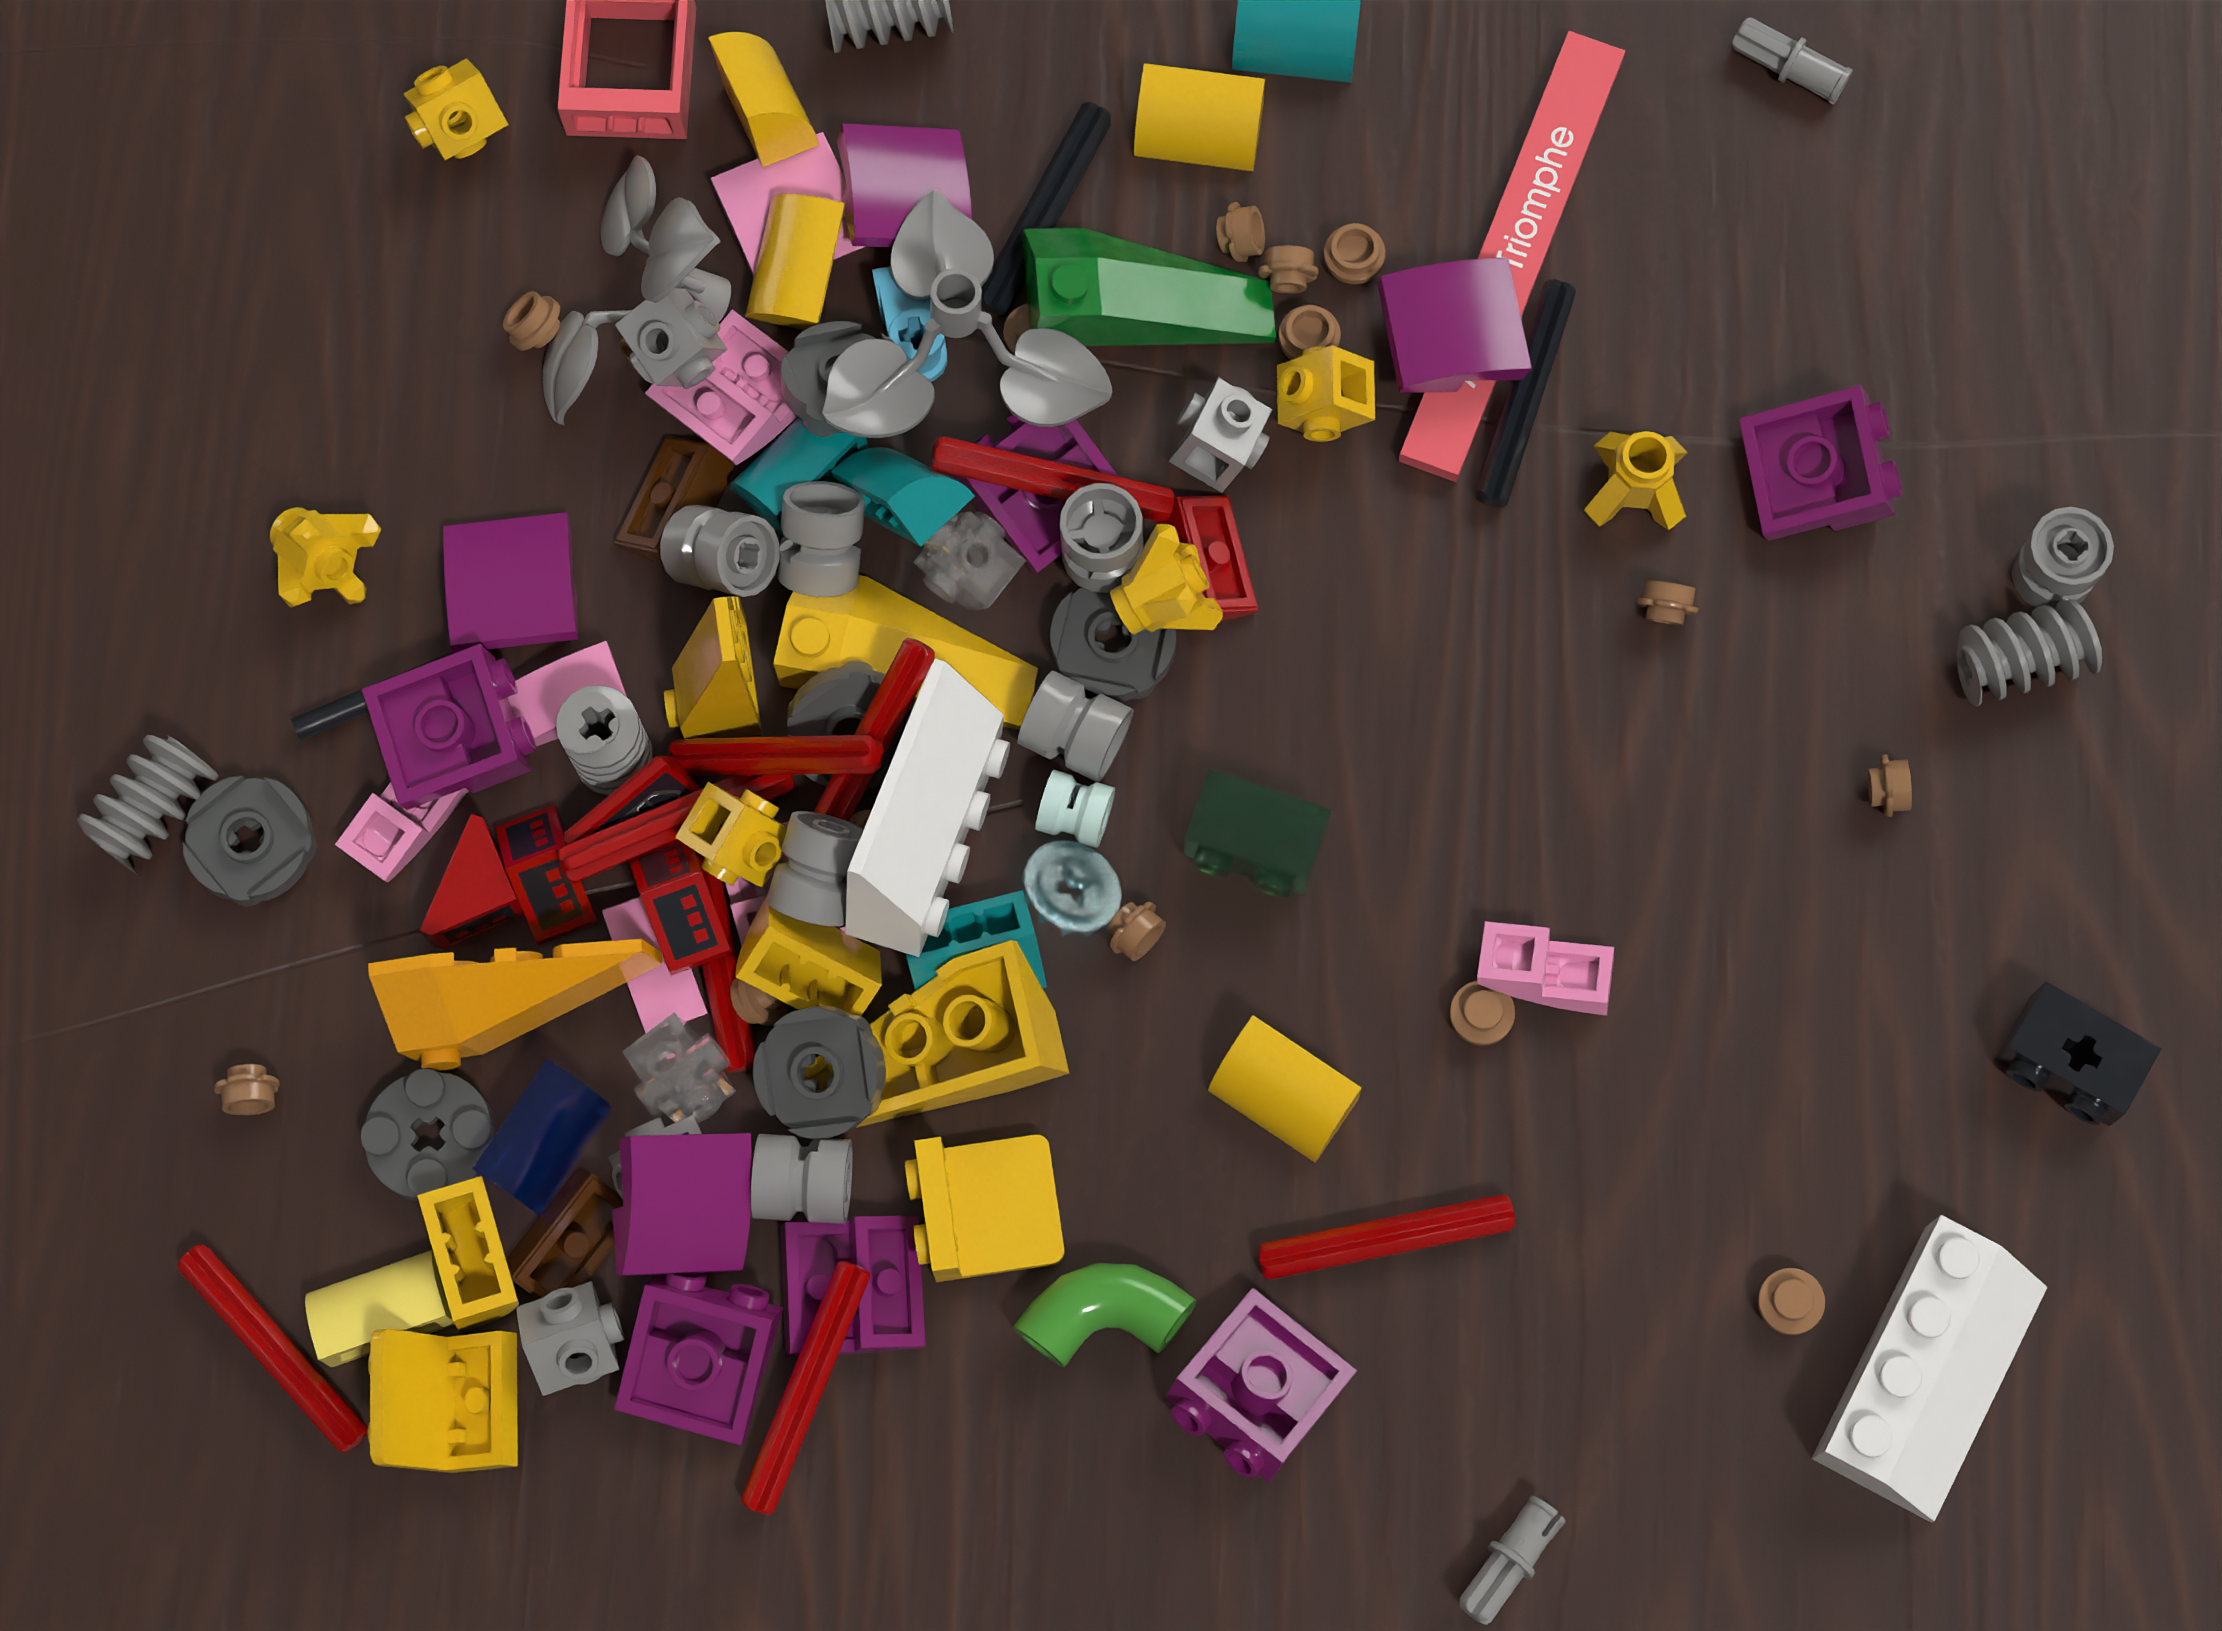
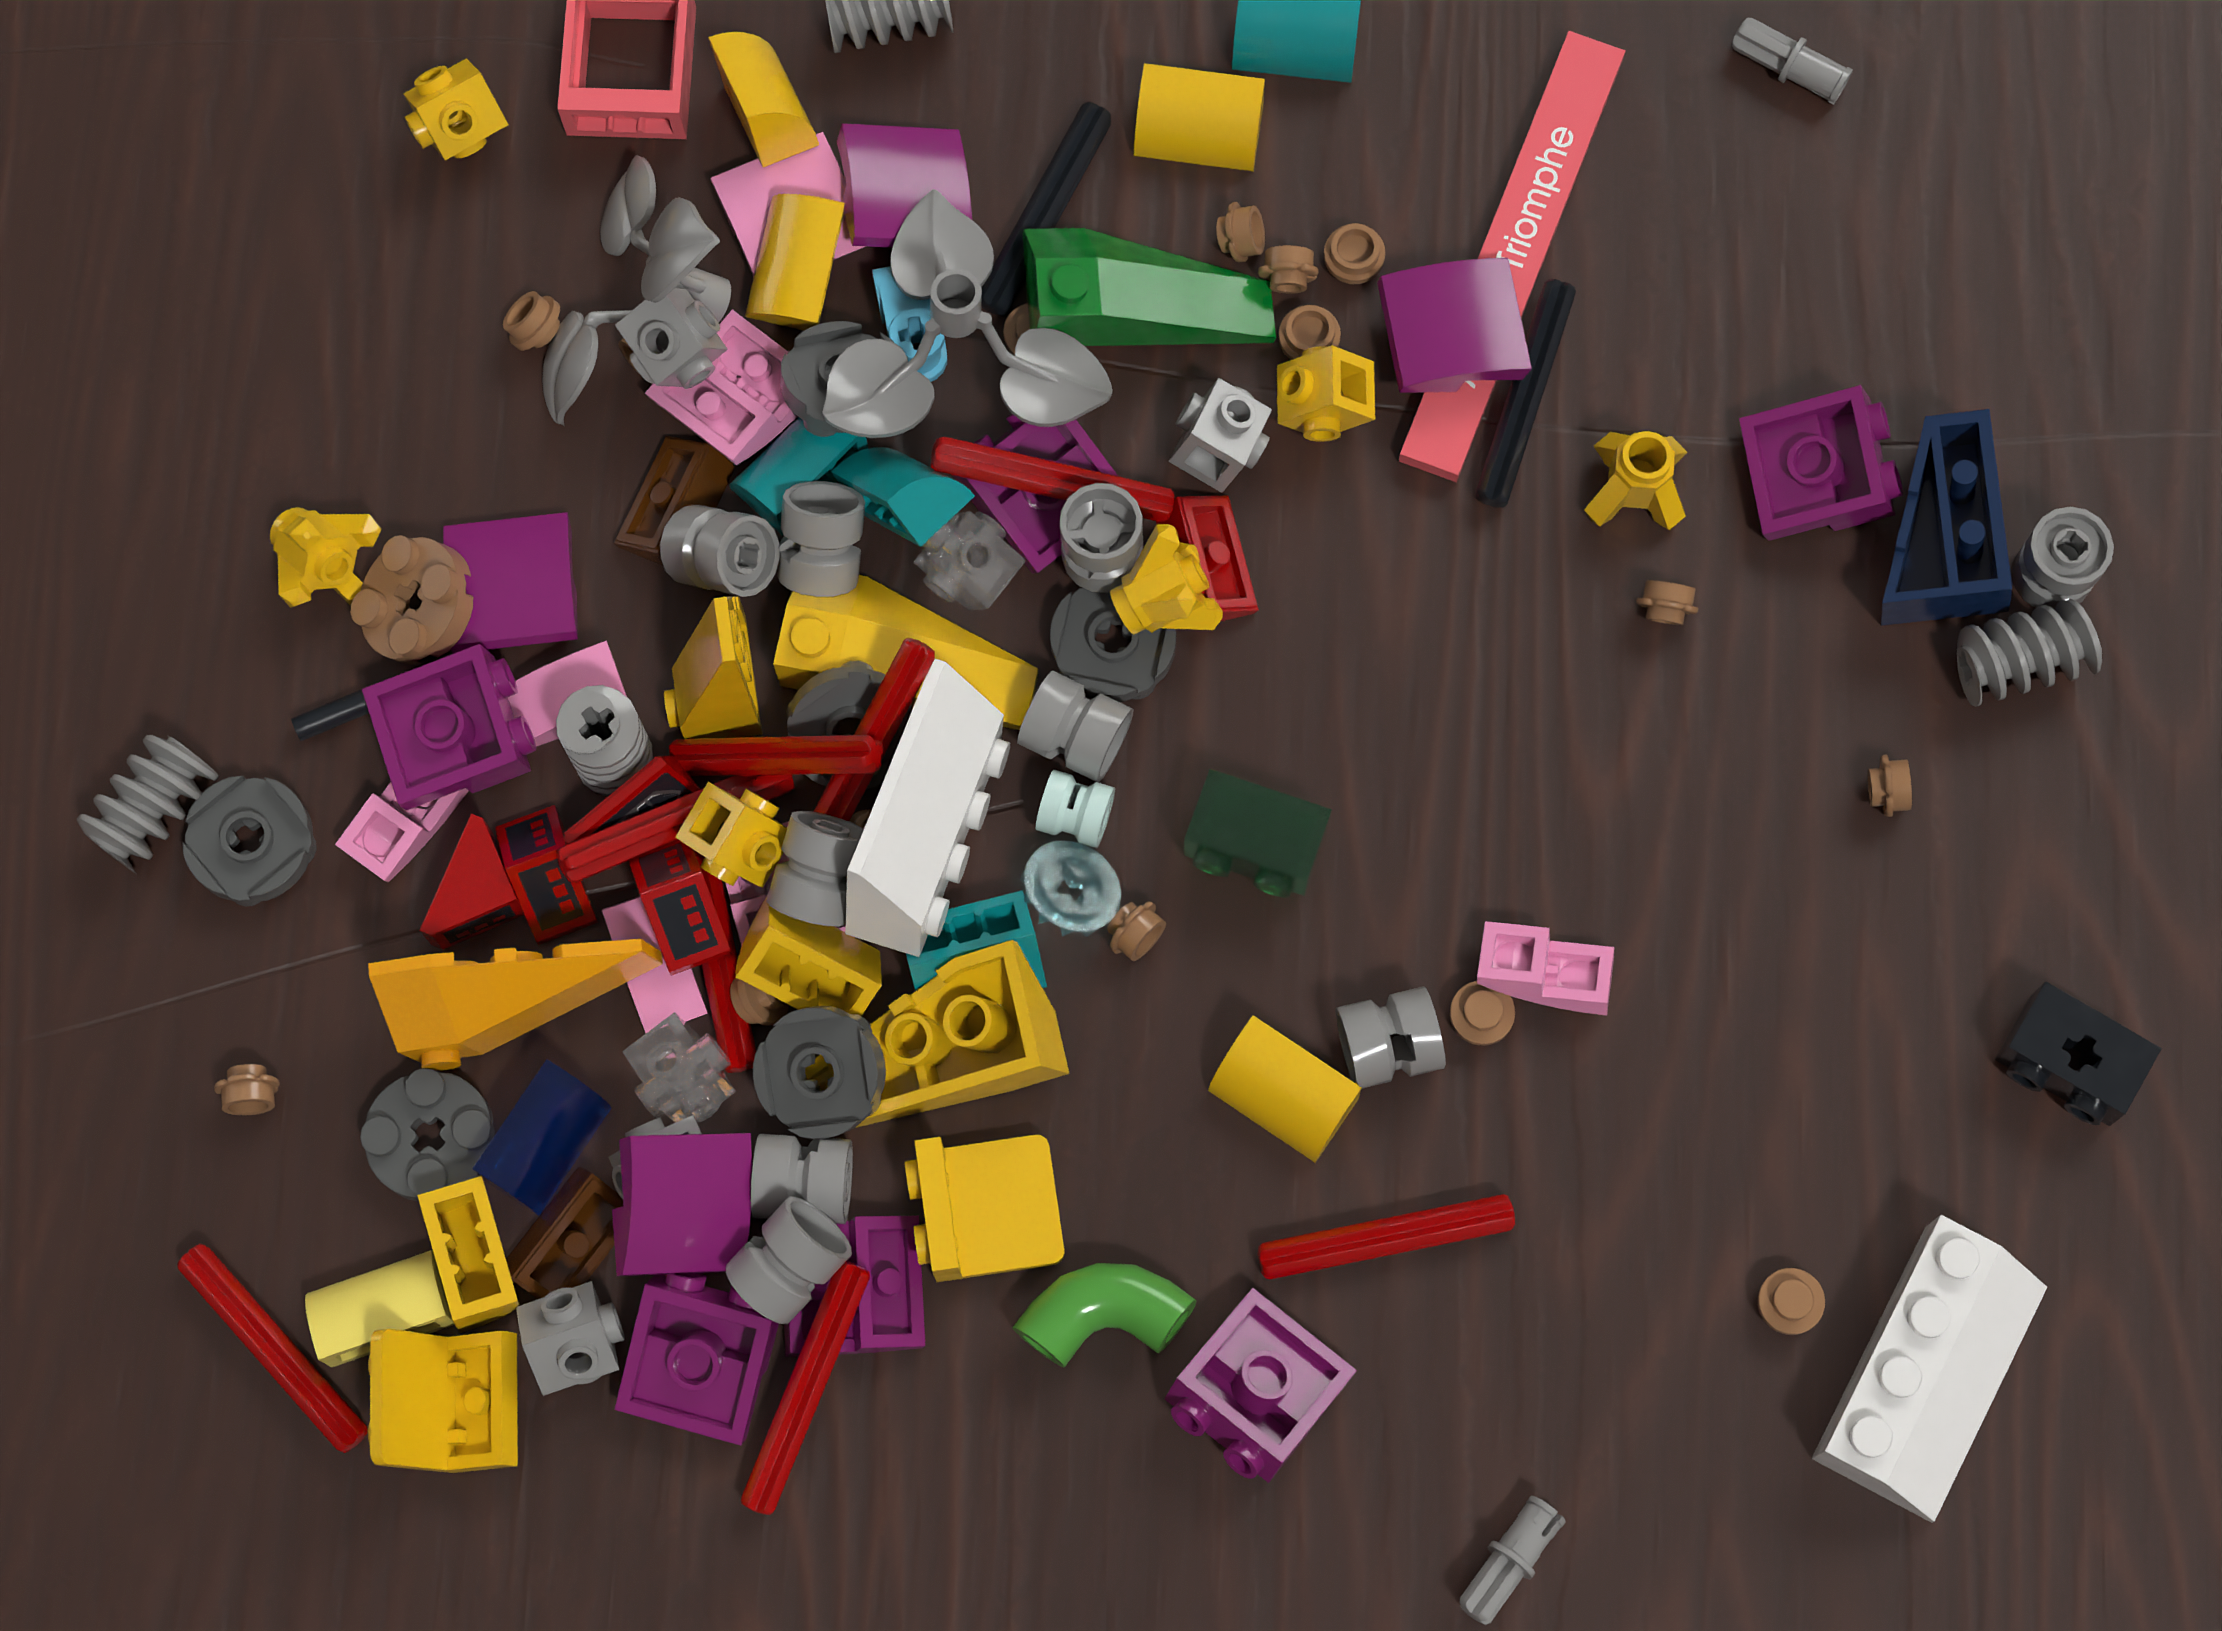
none -> medium nougat plate [350,535,473,665]
none -> light grey wheel [726,1196,852,1324]
none -> light grey wheel [1335,986,1446,1089]
none -> dark blue wedge [1881,409,2012,626]

